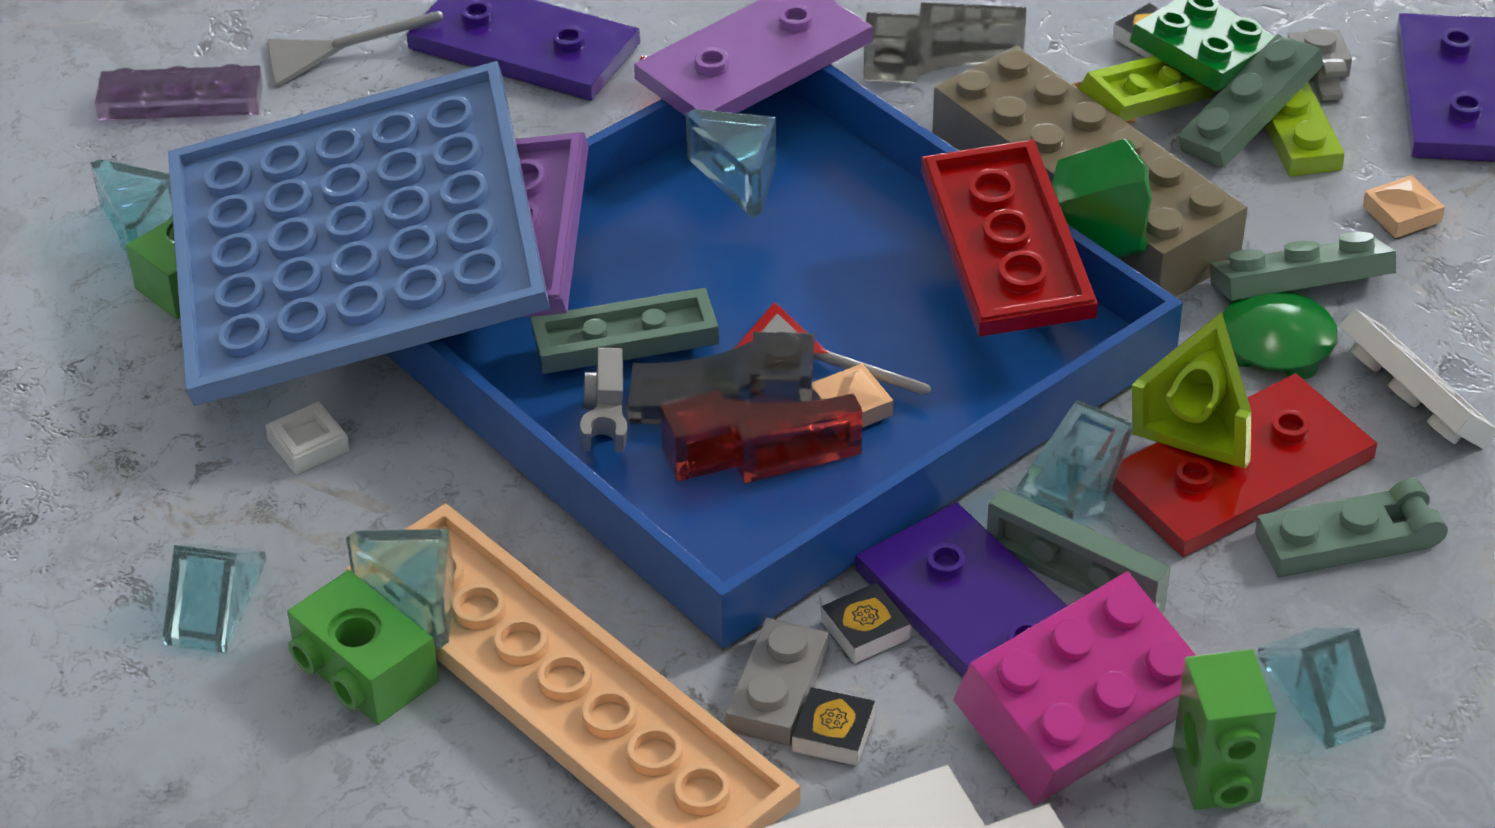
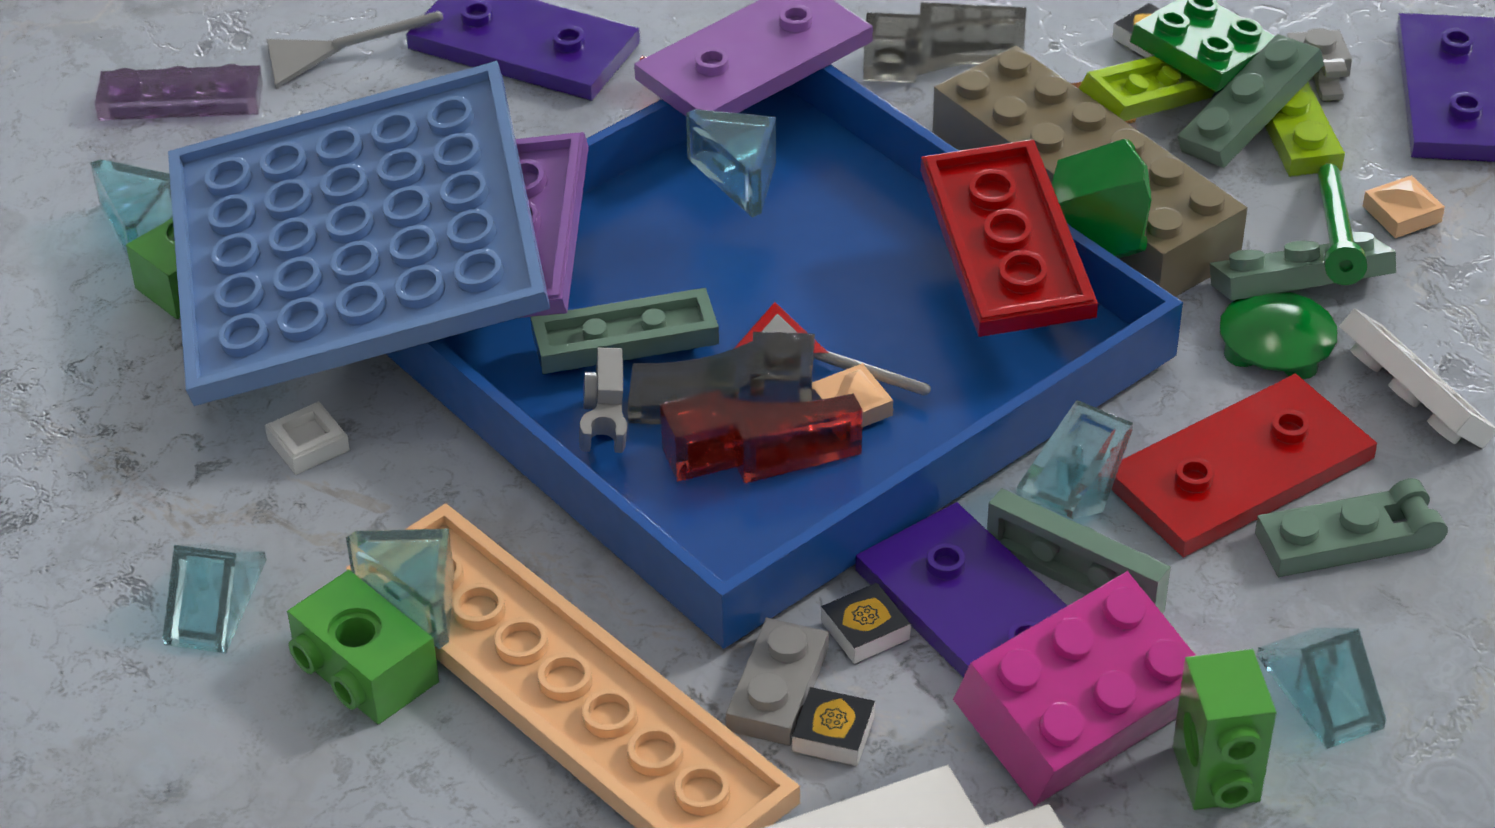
lime slope [1132,312,1252,468] -> none
none -> green bar [1318,164,1368,285]

